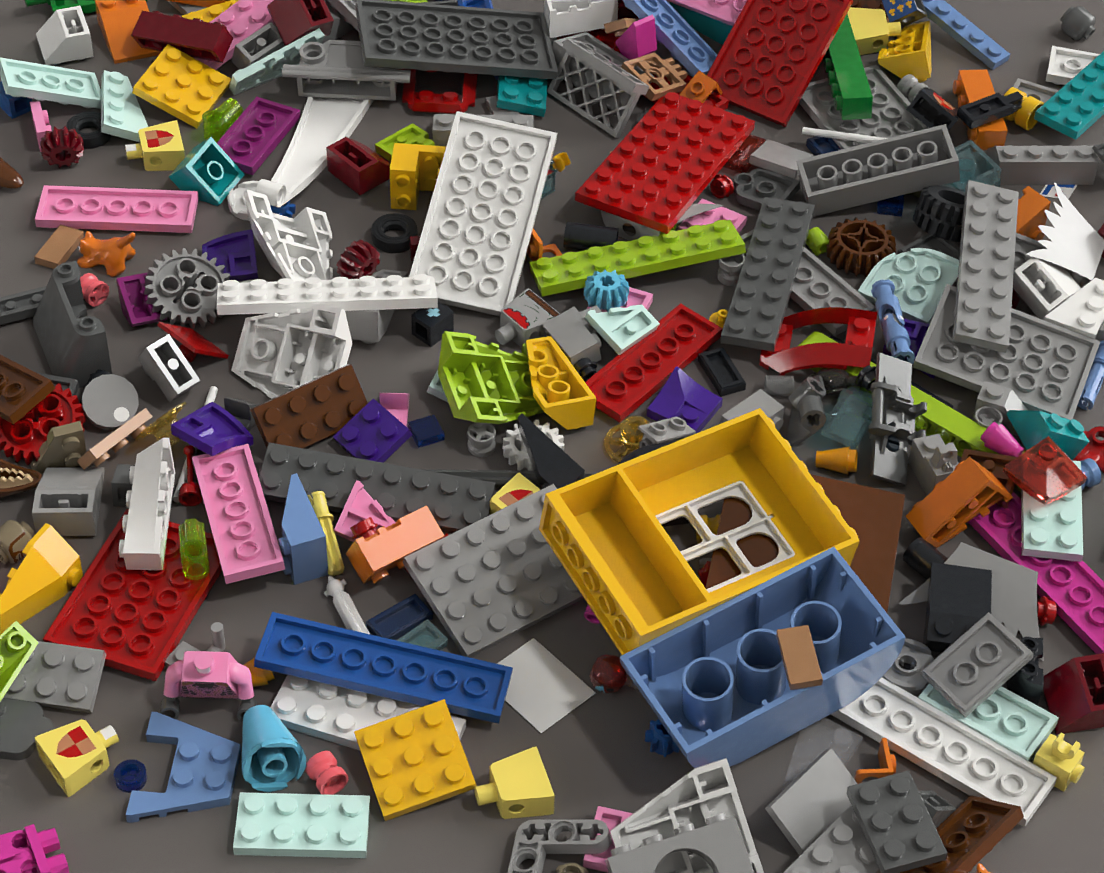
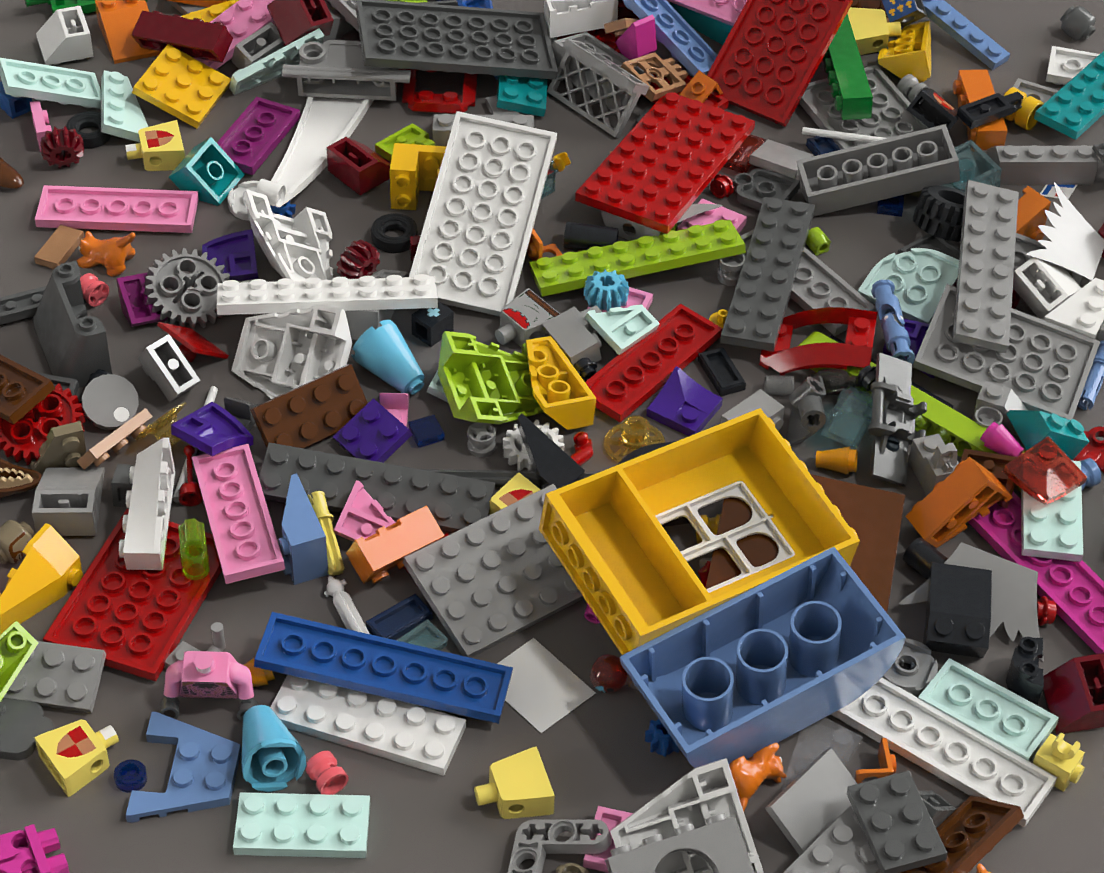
clear neon green piece [202,98,243,143] -> none
red plate [350,517,378,539] -> none
yellow plate [354,699,476,821] -> none
light grey hinge [637,417,696,448] -> none
medium nougat tile [776,625,823,690] -> none
reddish brown gear [826,217,896,277] -> none
light grey tile [921,612,1034,718] -> none
none -> medium azure cone [351,320,425,395]
none -> red arm [570,432,593,466]
none -> orange animal [729,743,787,811]

